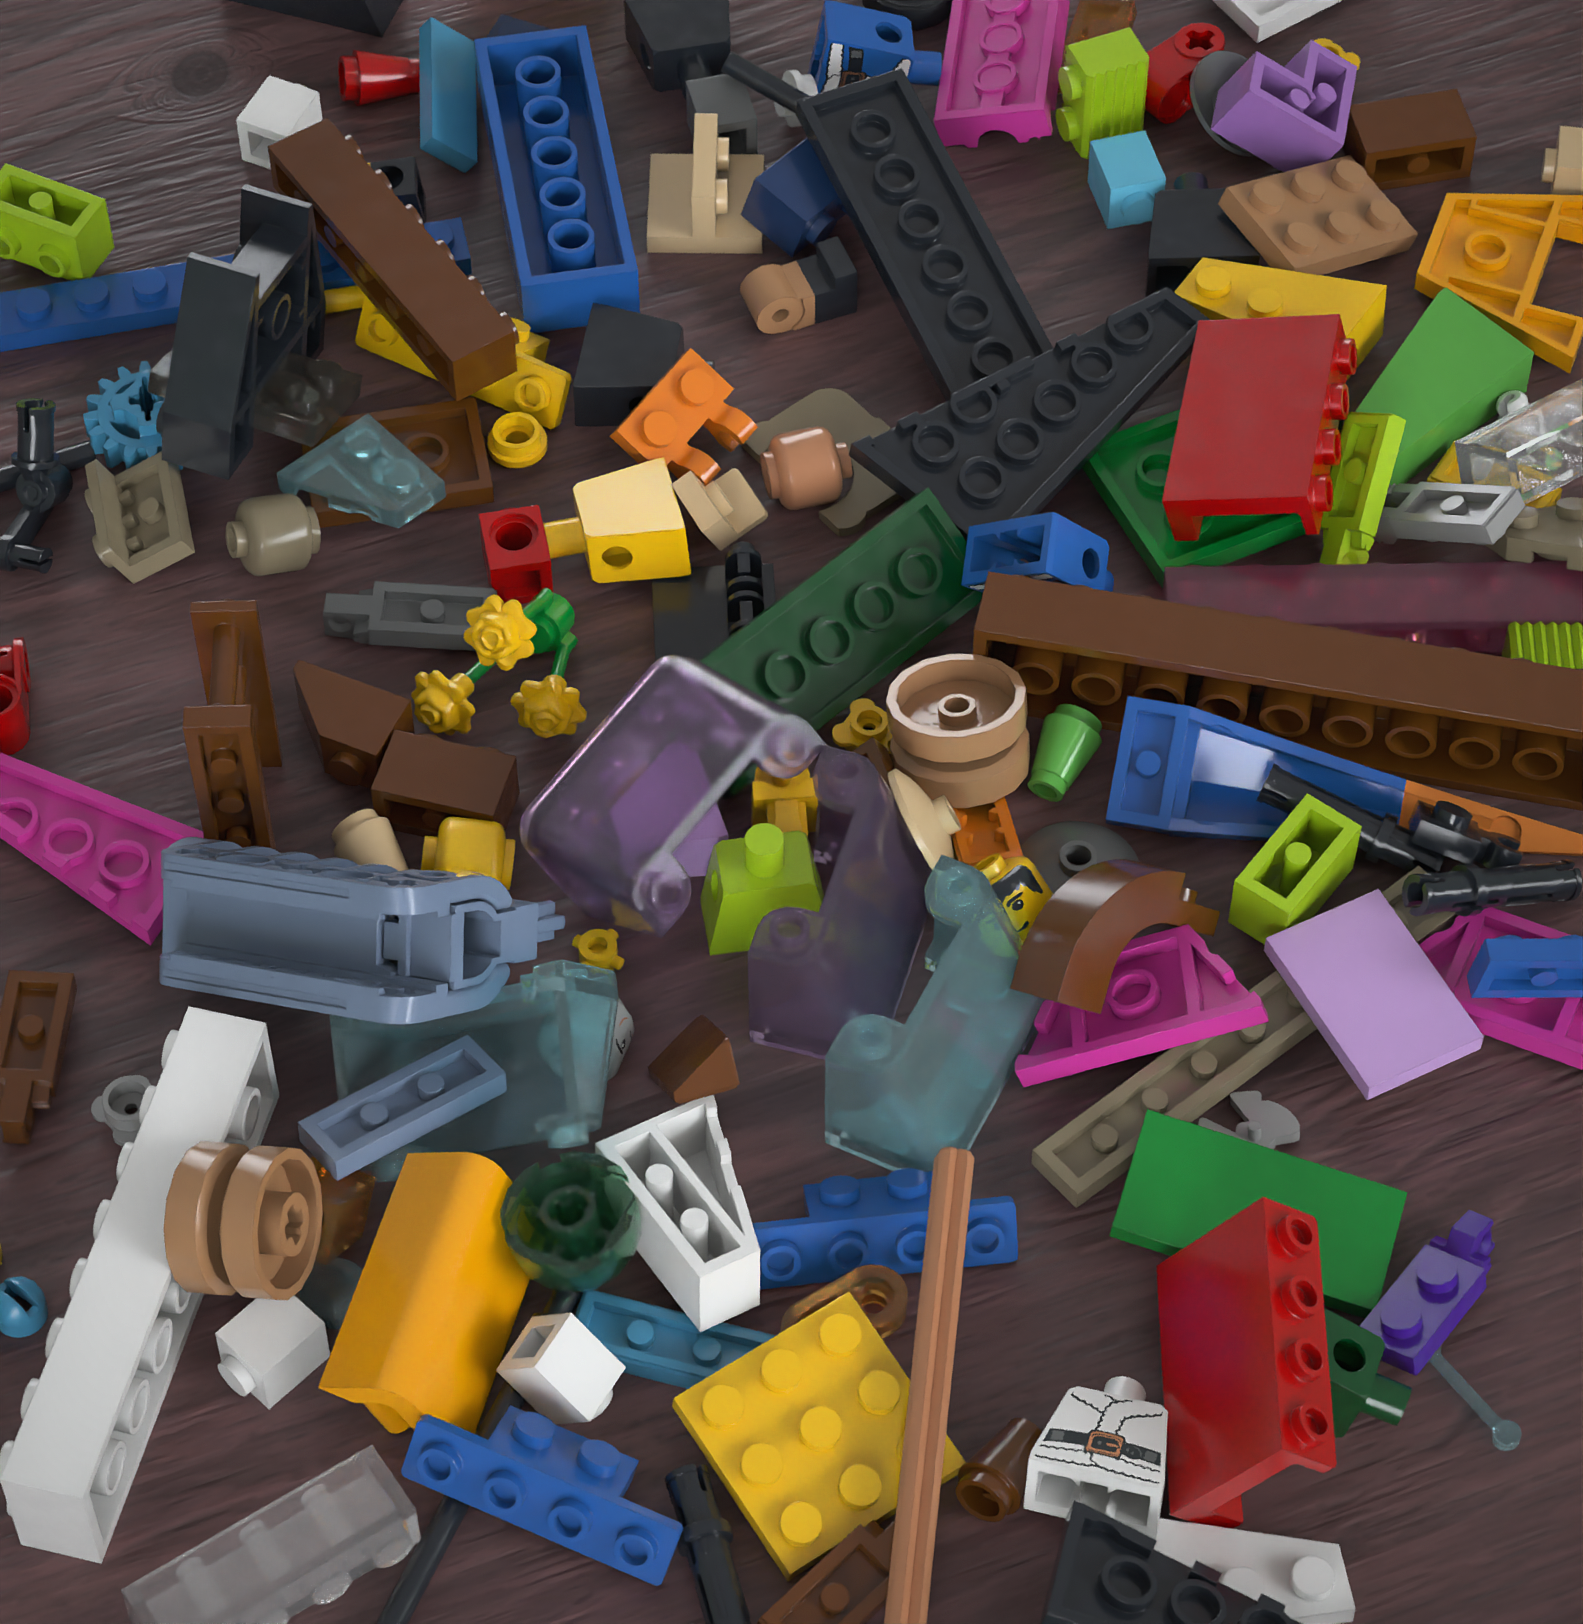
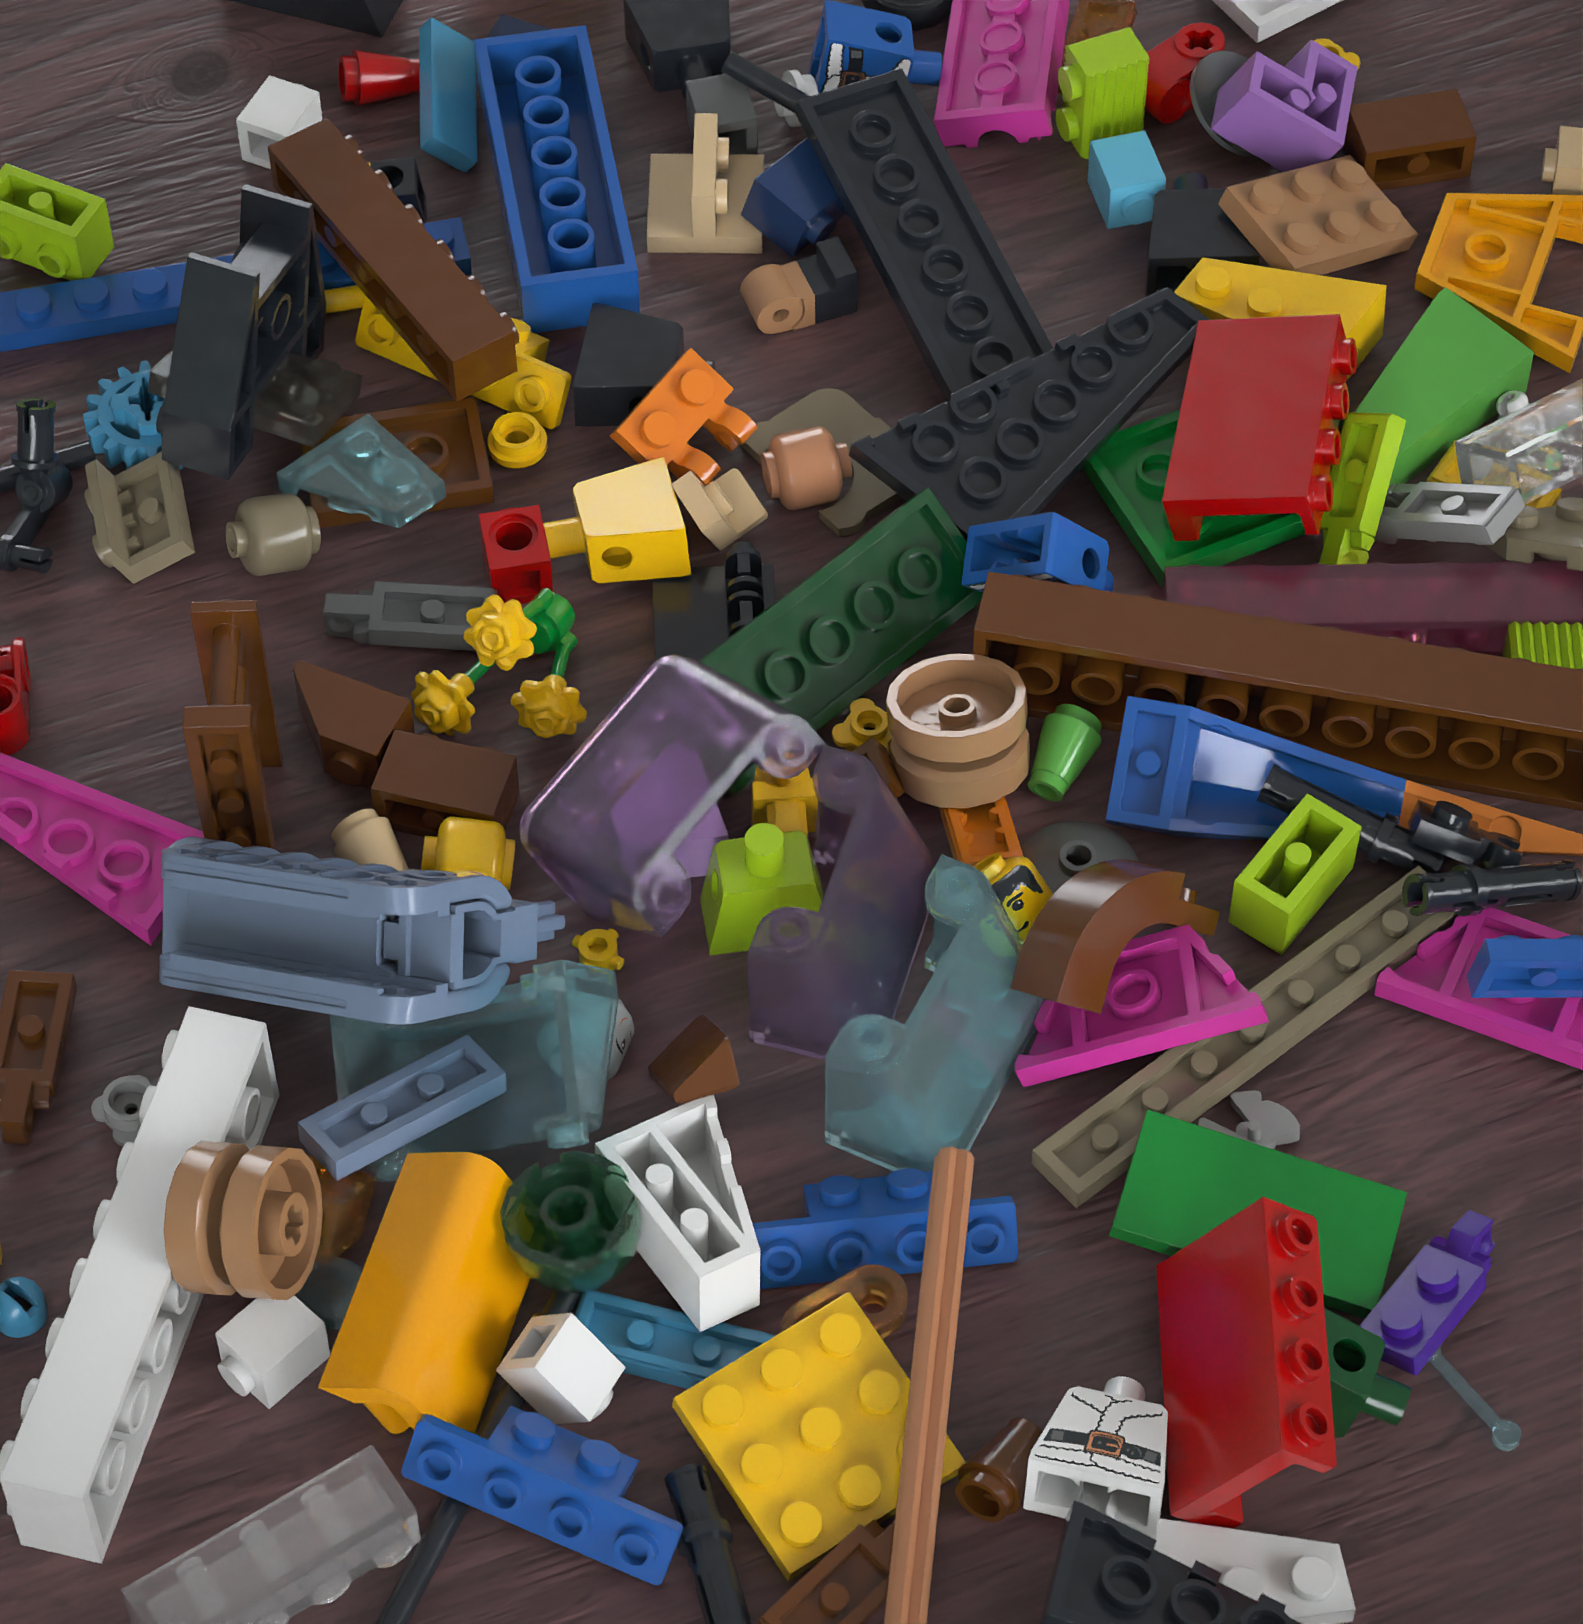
tan dish [888,769,961,887] -> none
lavender tile [1264,889,1484,1100] -> none

